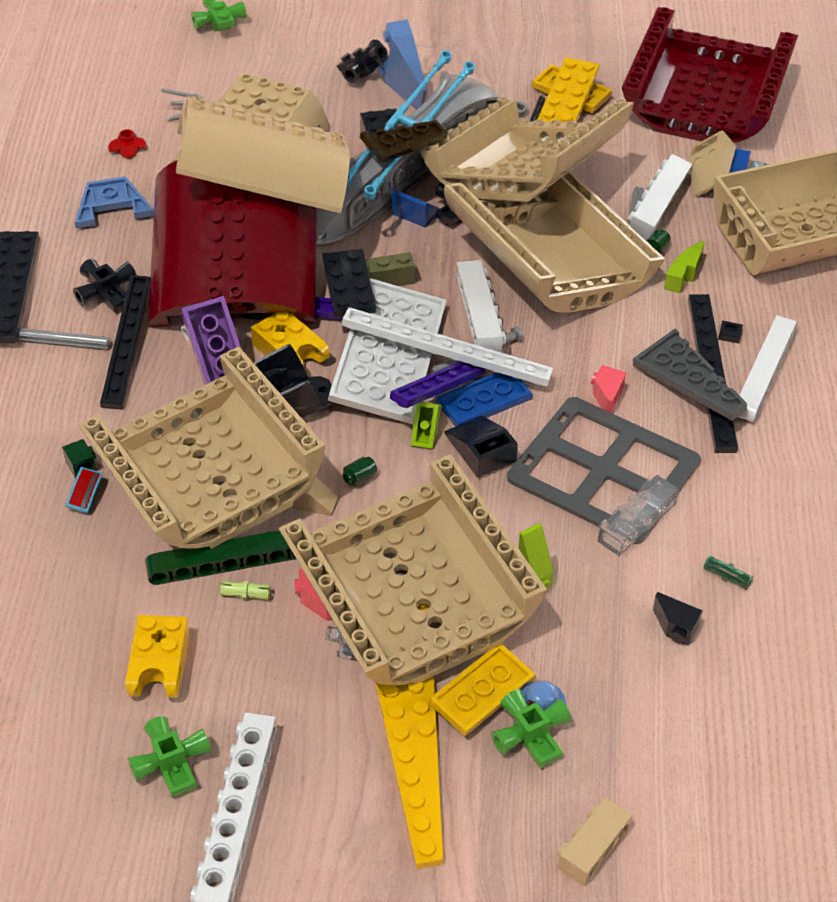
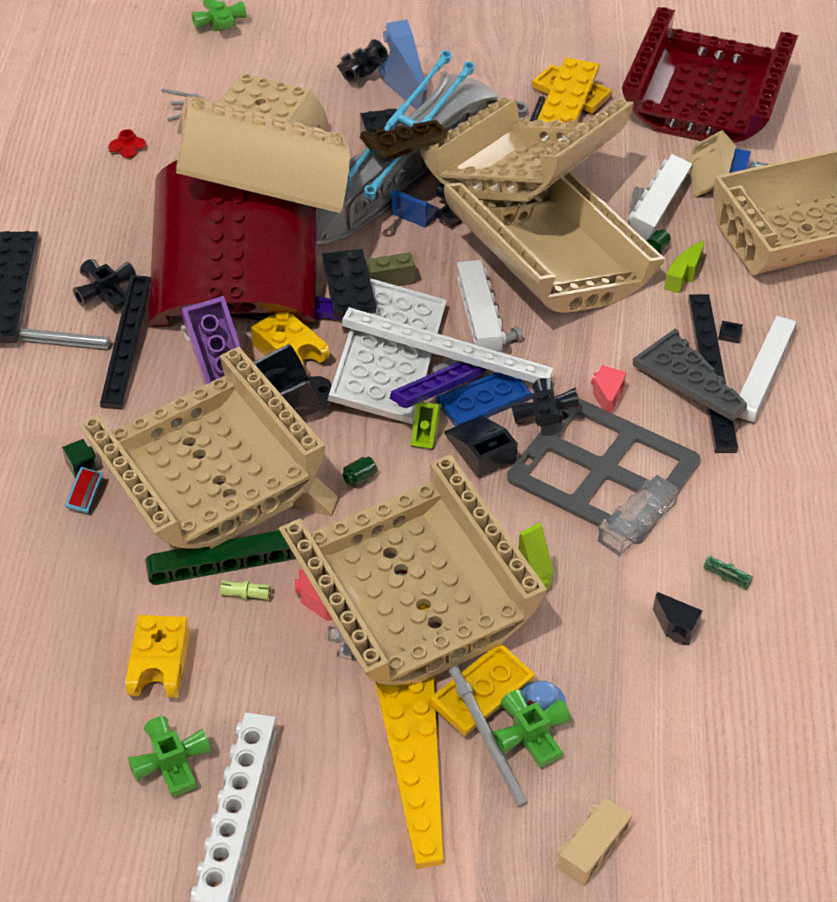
medium blue wing [75,176,154,228] -> none
none -> light grey bar [449,666,527,807]
none -> black brick [511,378,581,427]

